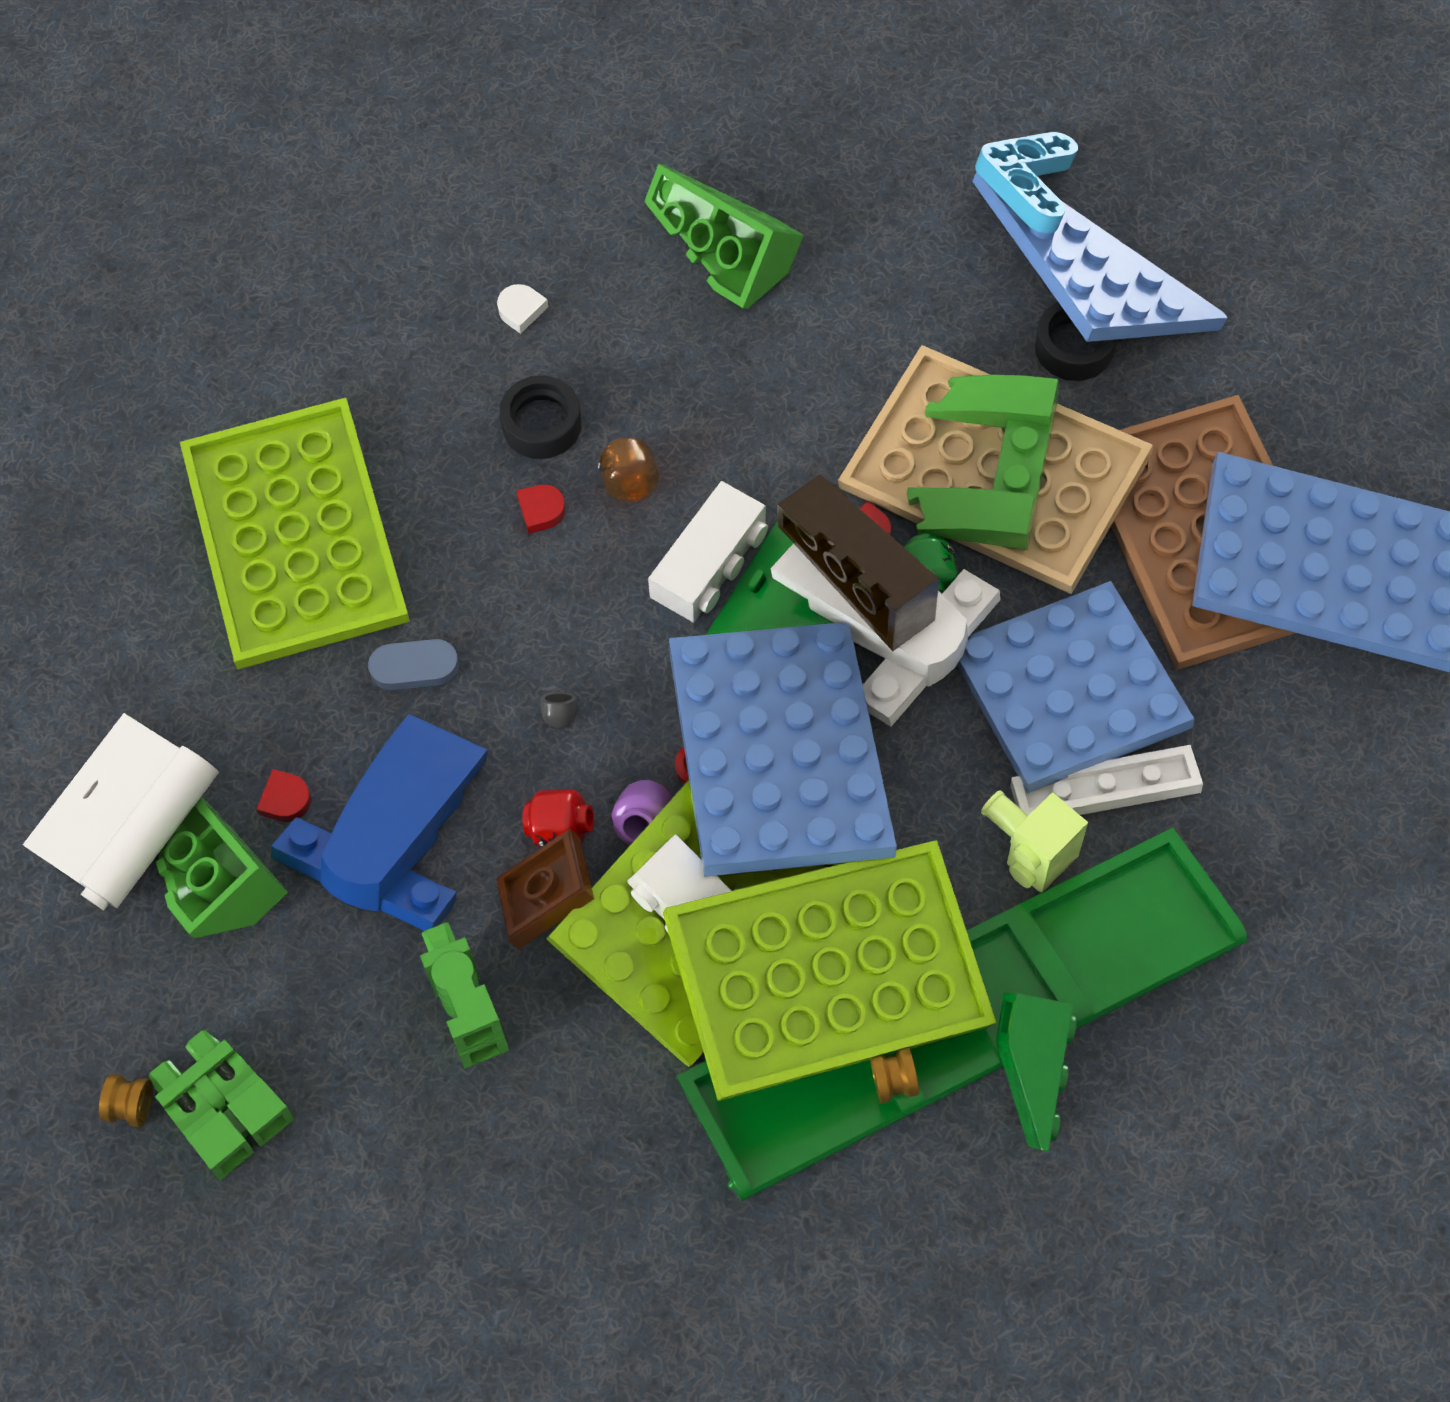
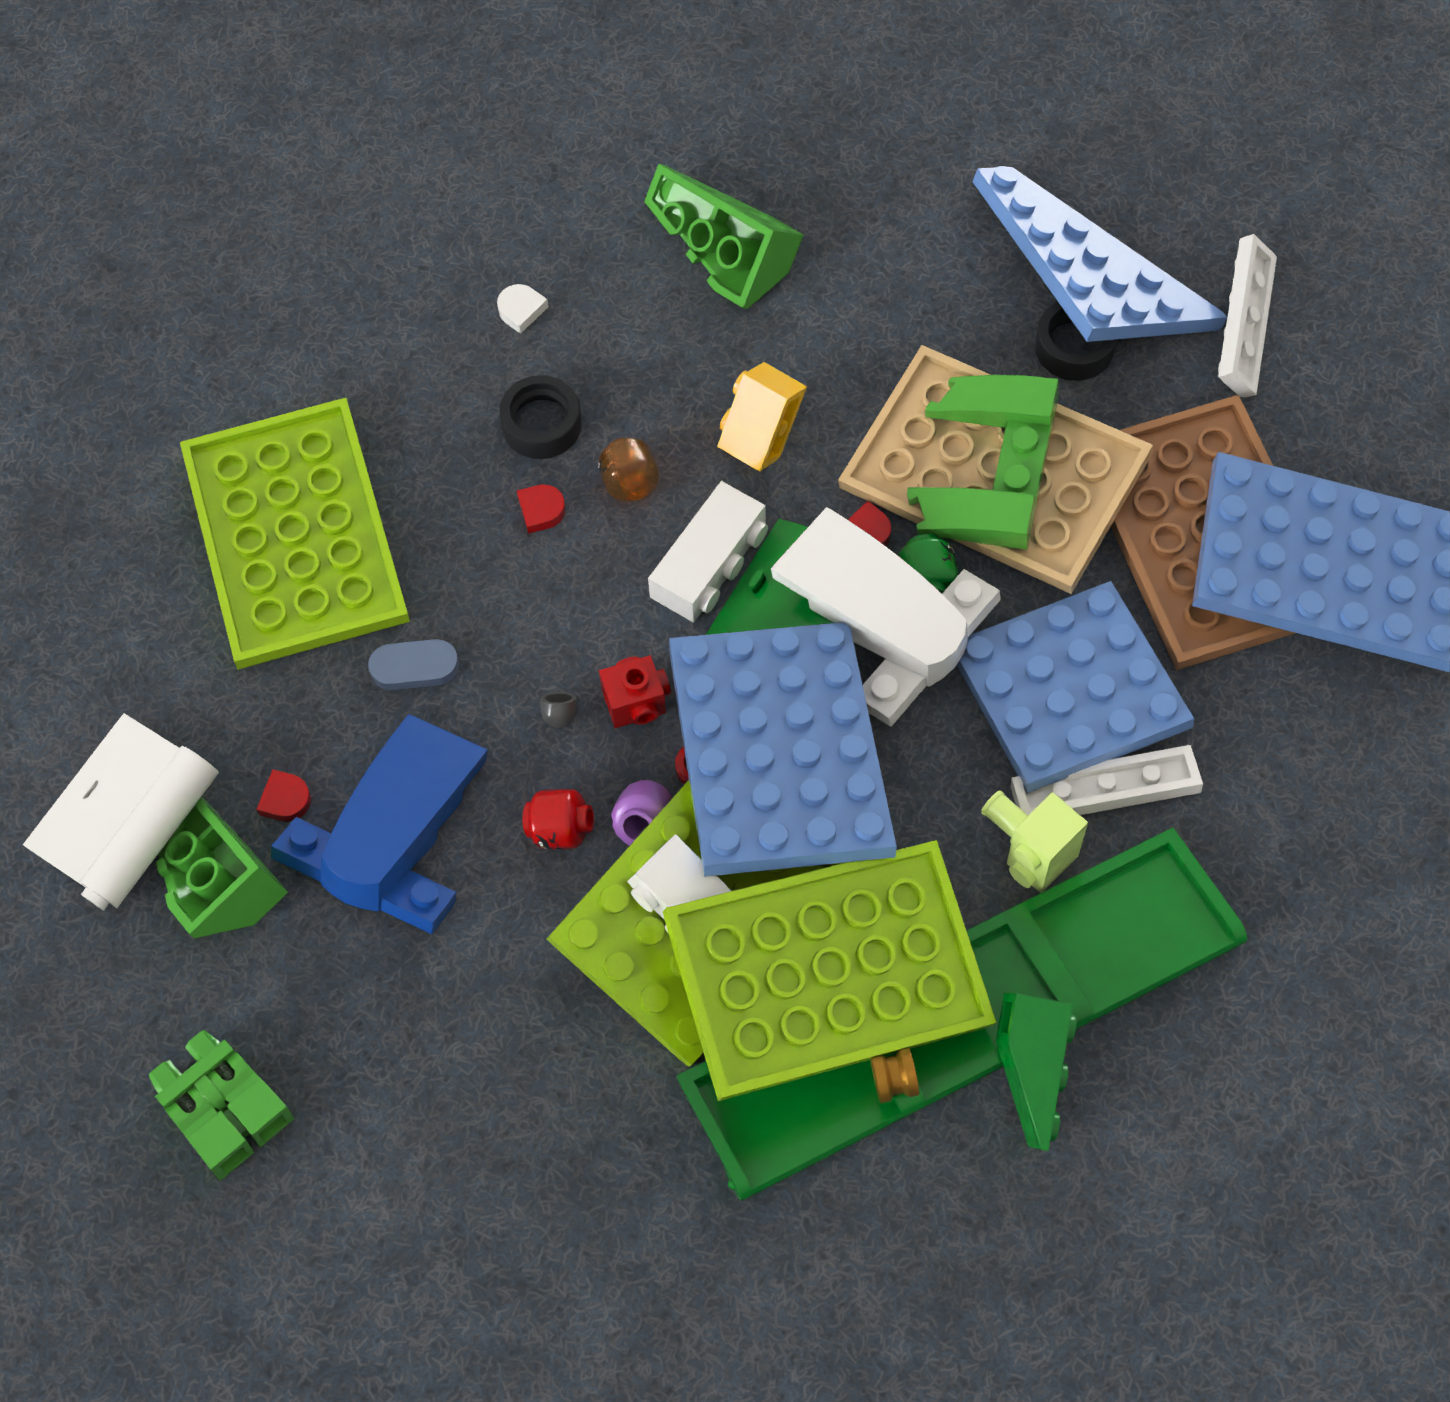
pearl gold wheel [99,1073,153,1128] -> none
bright green hips [420,922,509,1069] -> none
reddish brown tile [496,829,594,949] -> none
dark brown wedge [777,474,939,652] -> none
medium azure beam [975,132,1078,233] -> none
none -> red brick [599,655,671,728]
none -> brick [717,362,807,472]
none -> white plate [1218,234,1277,398]

